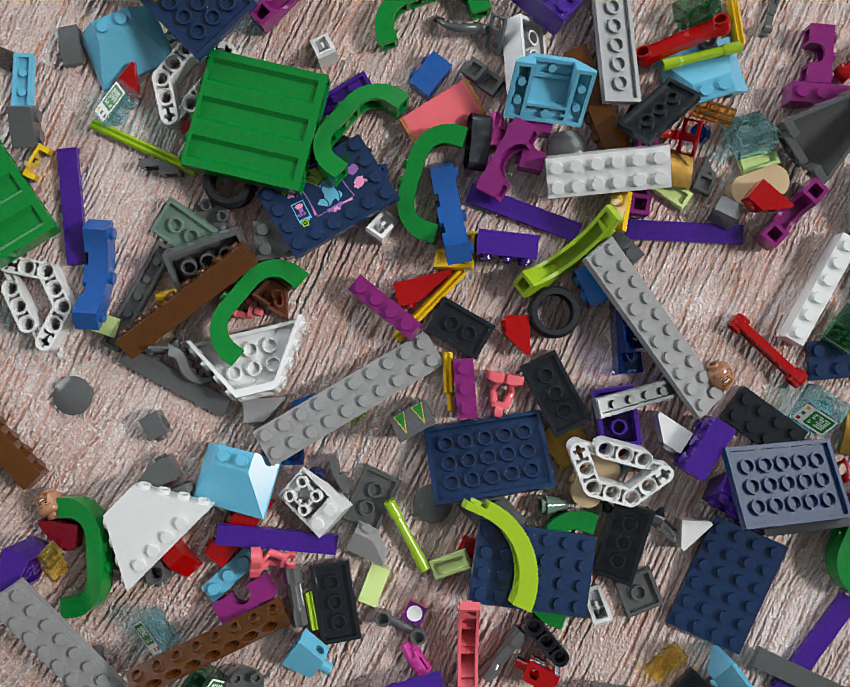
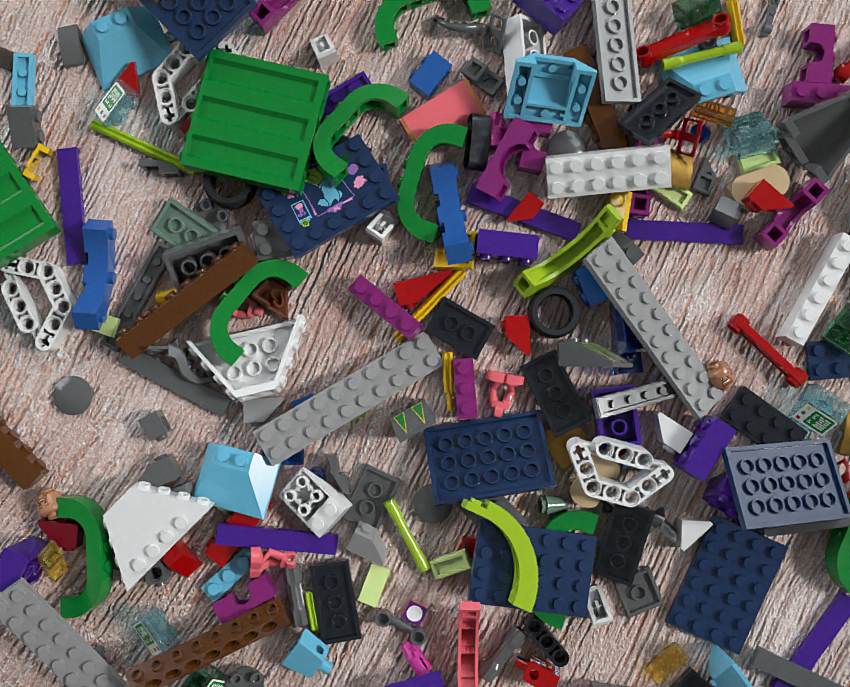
none -> red tile [506,191,545,222]
none -> dark grey slope [559,338,633,367]

